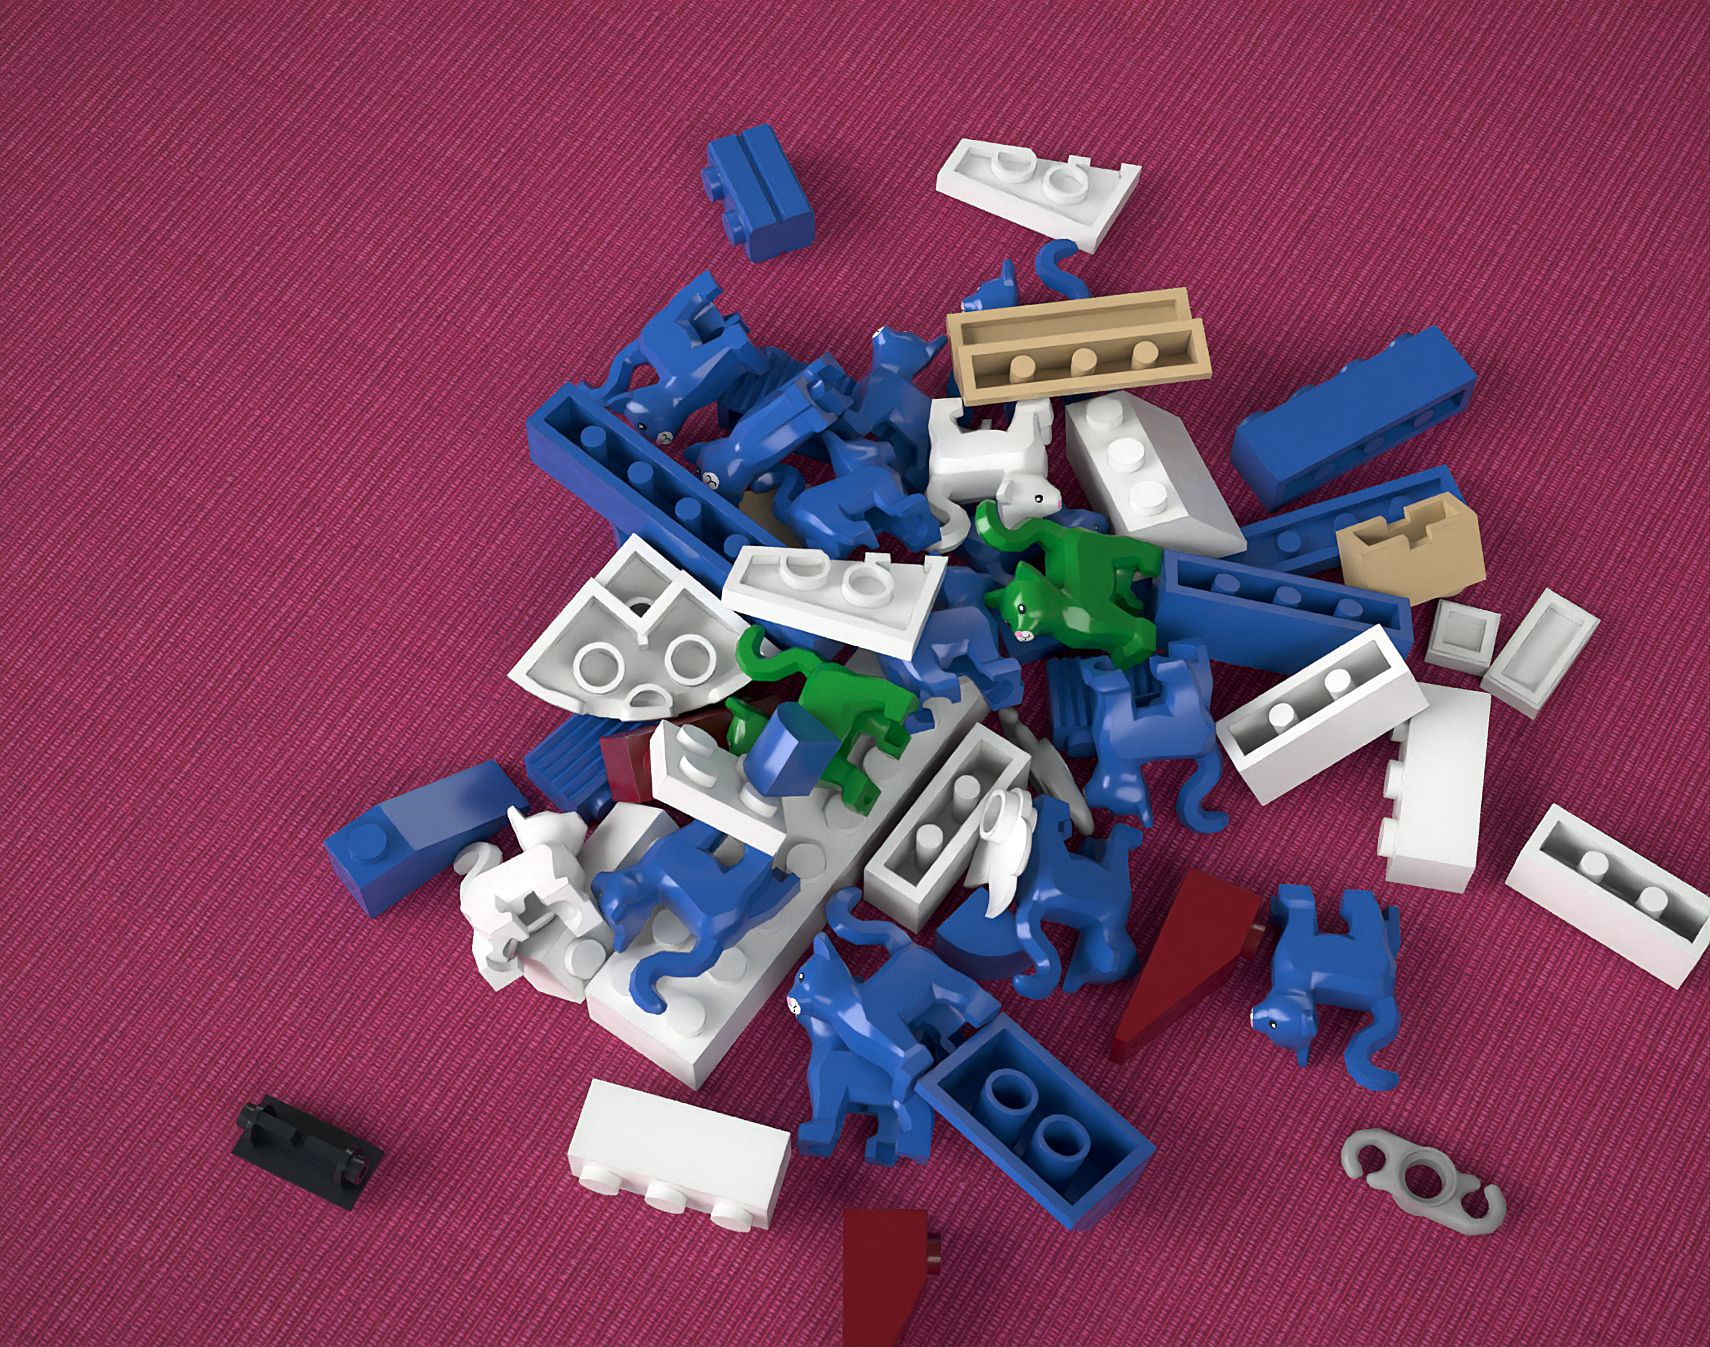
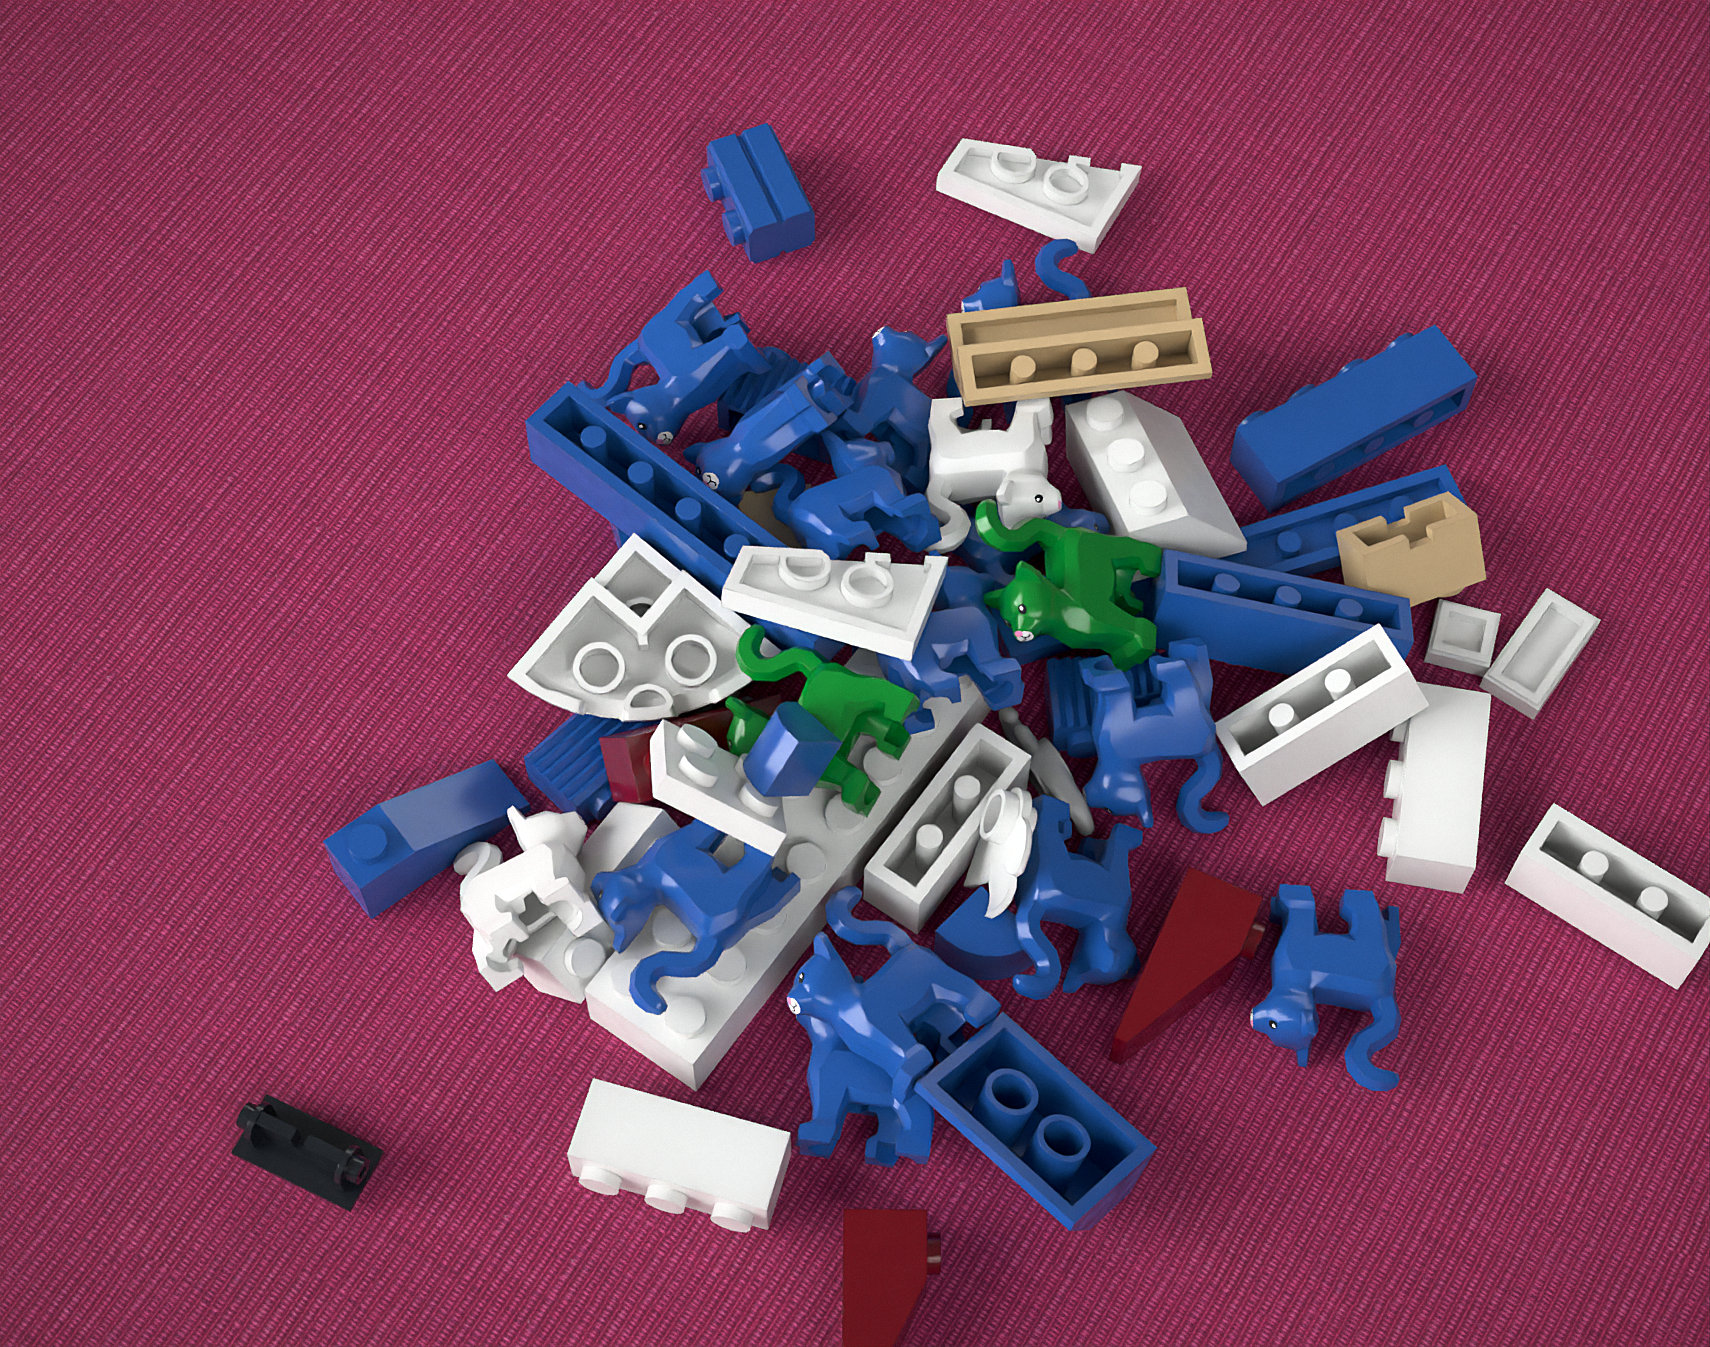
light grey piece [1341,1128,1507,1236] -> none

